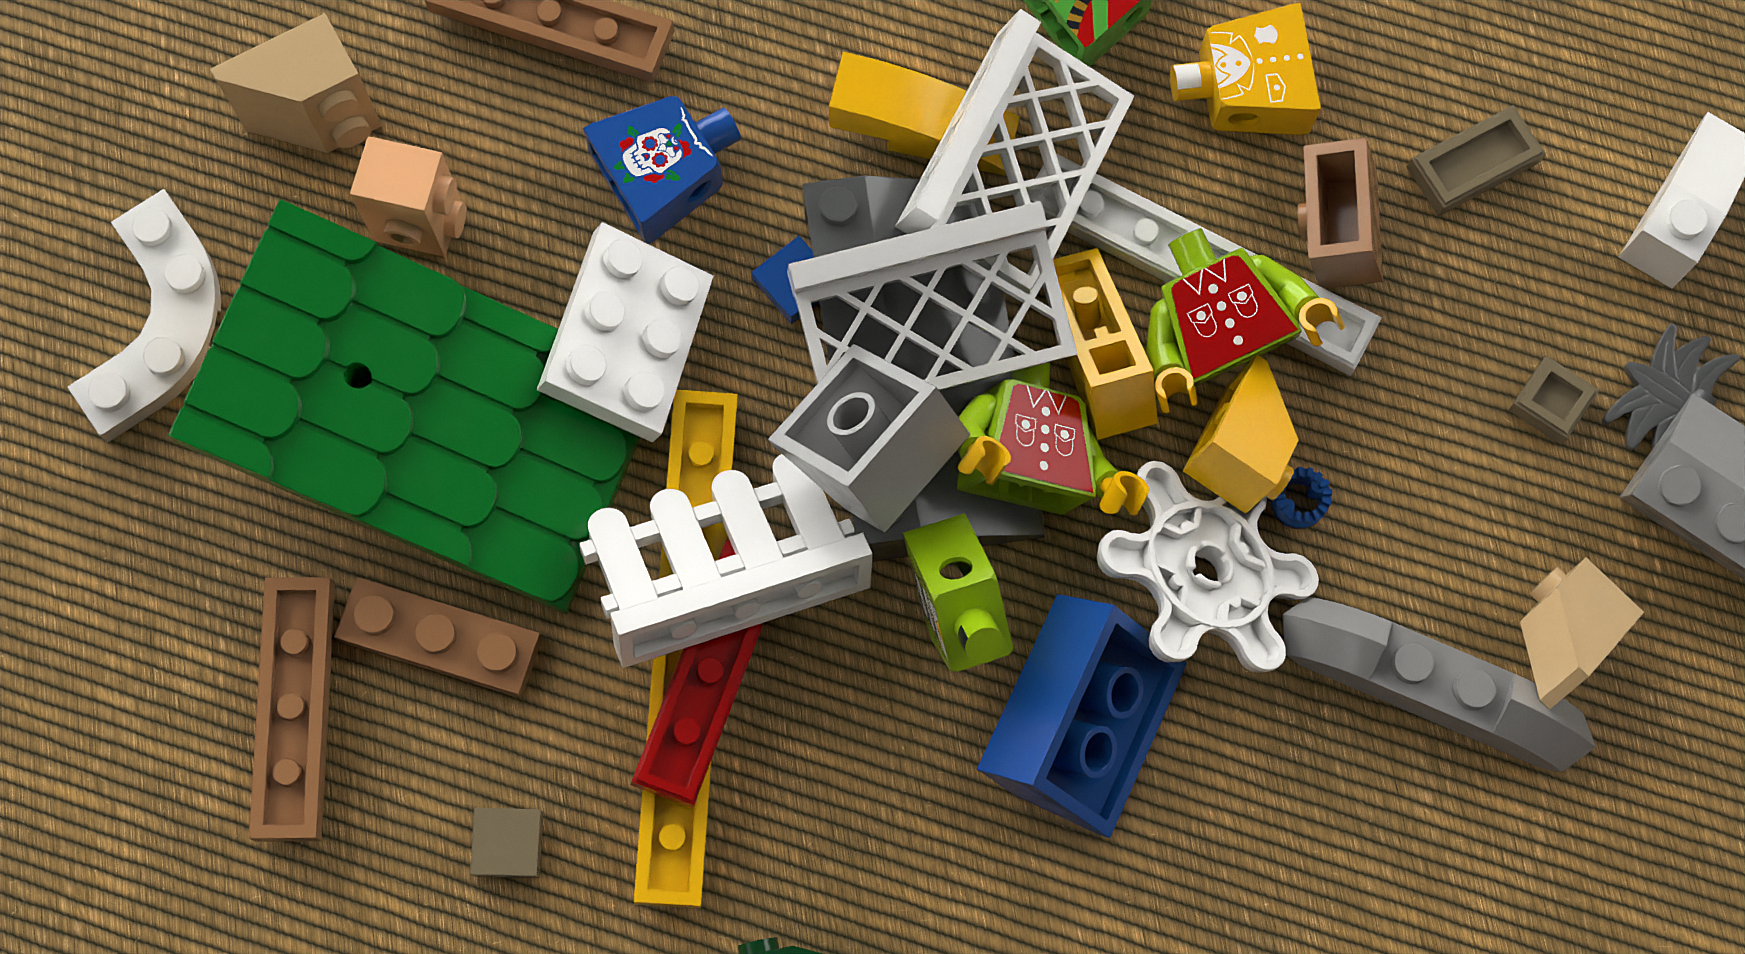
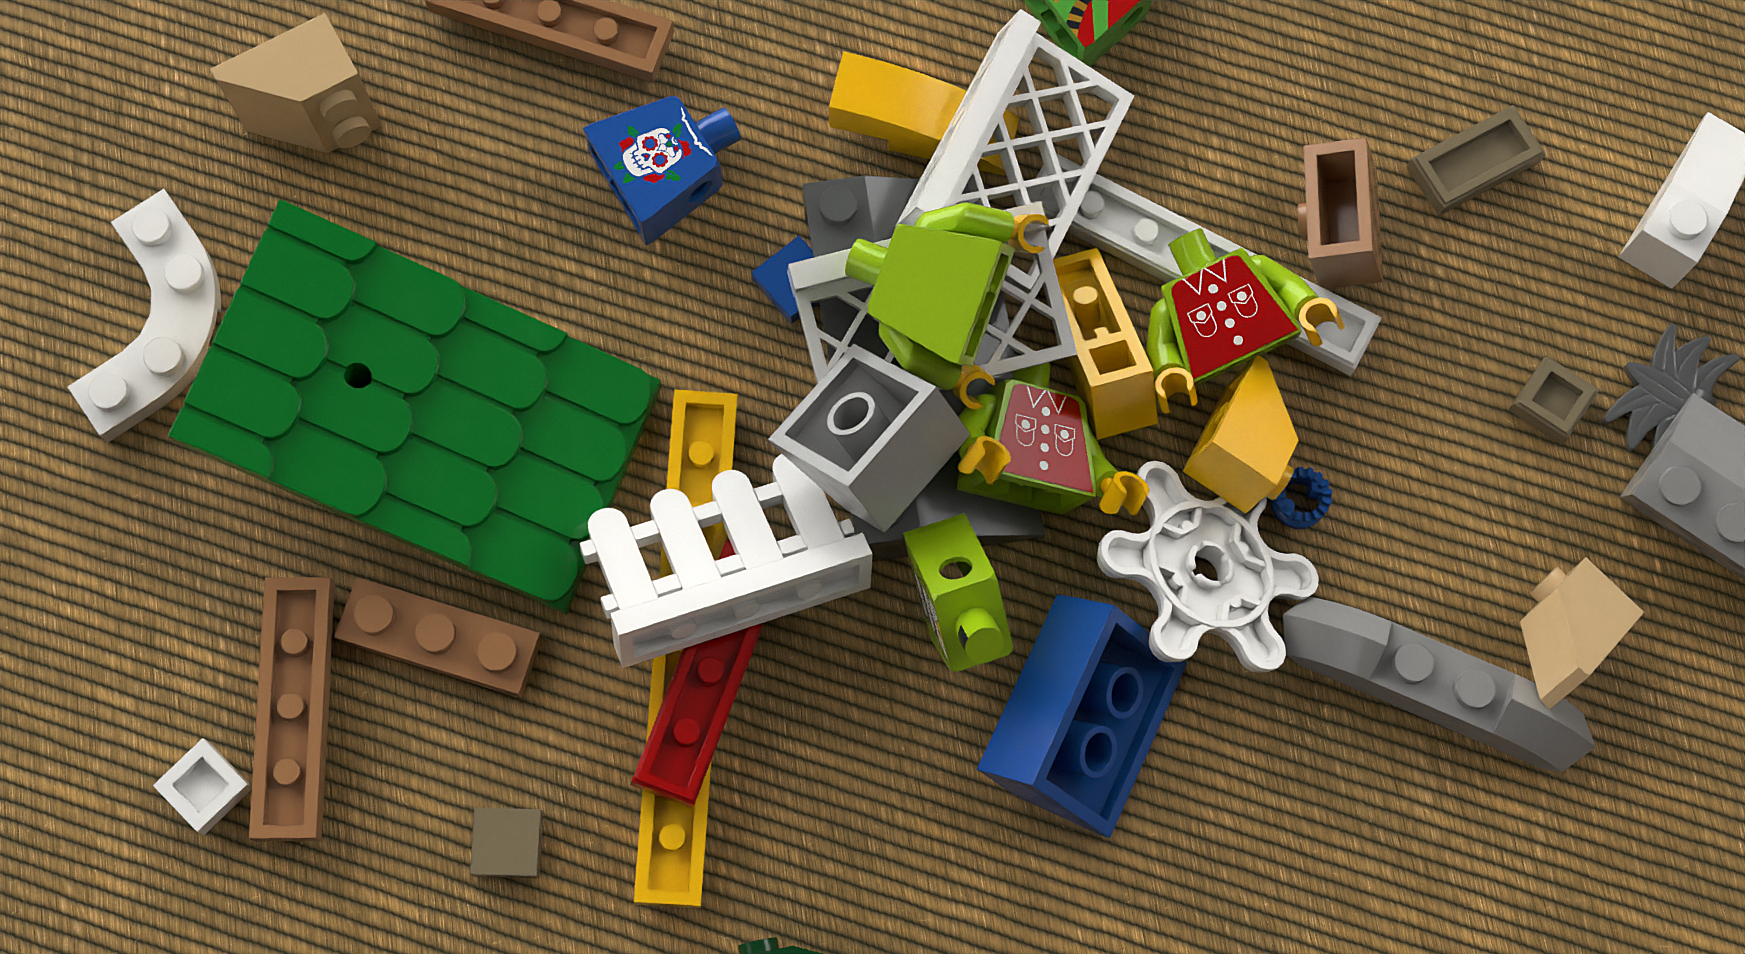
light nougat brick [350,136,467,257] -> none
white plate [537,222,713,442] -> none
yellow torso [1170,3,1321,135] -> none
none -> white plate [153,738,252,835]
none -> lime torso [845,202,1049,410]

